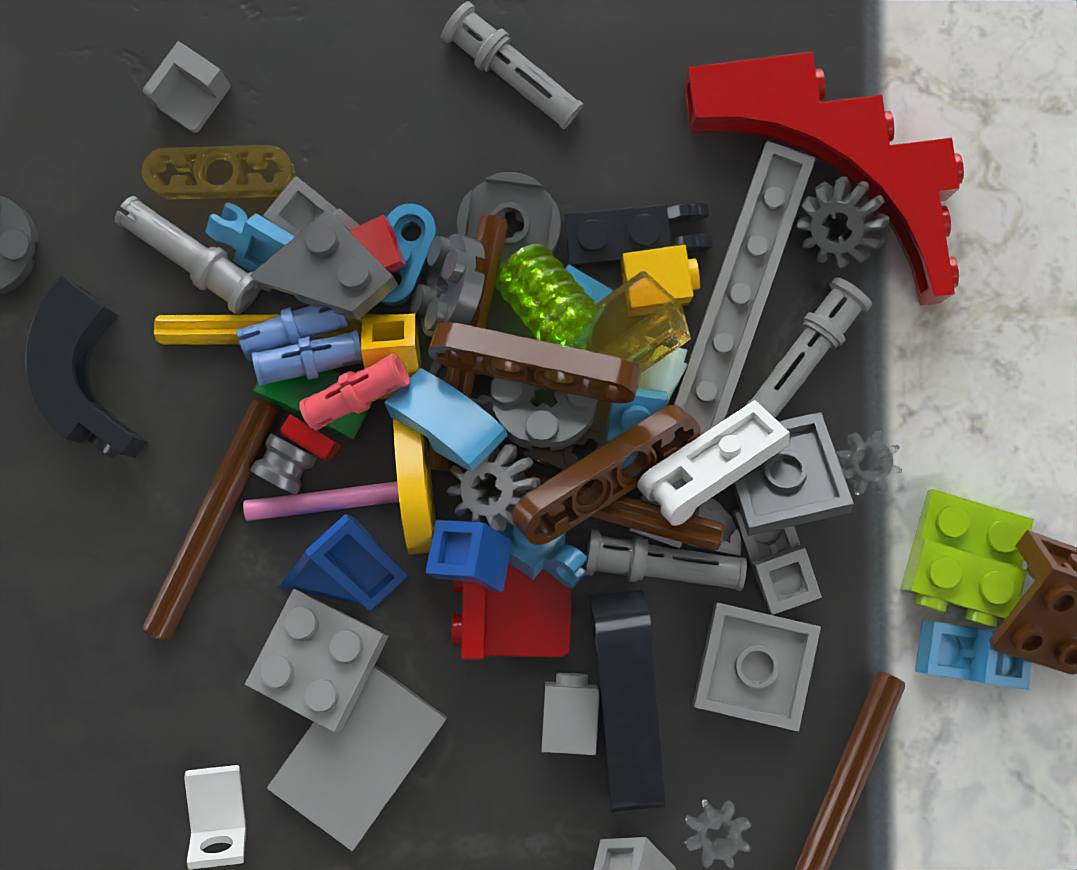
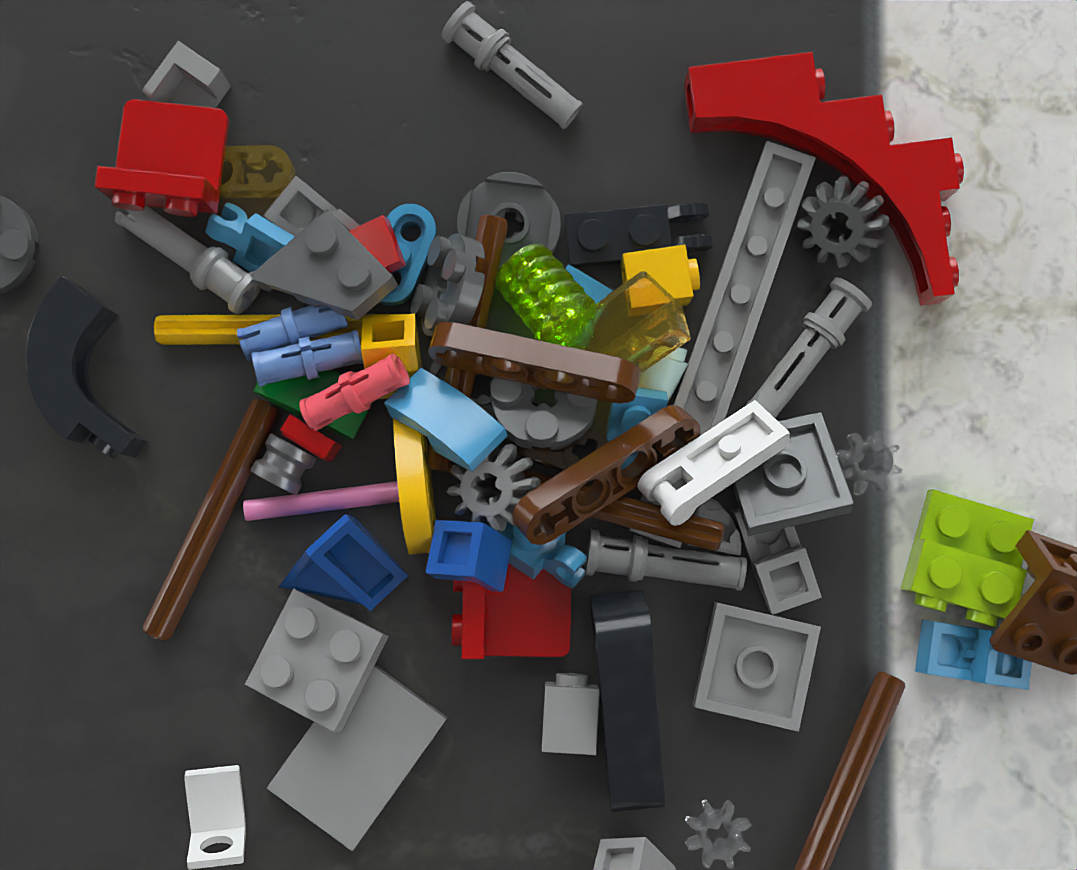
none -> red bracket [95,99,229,217]

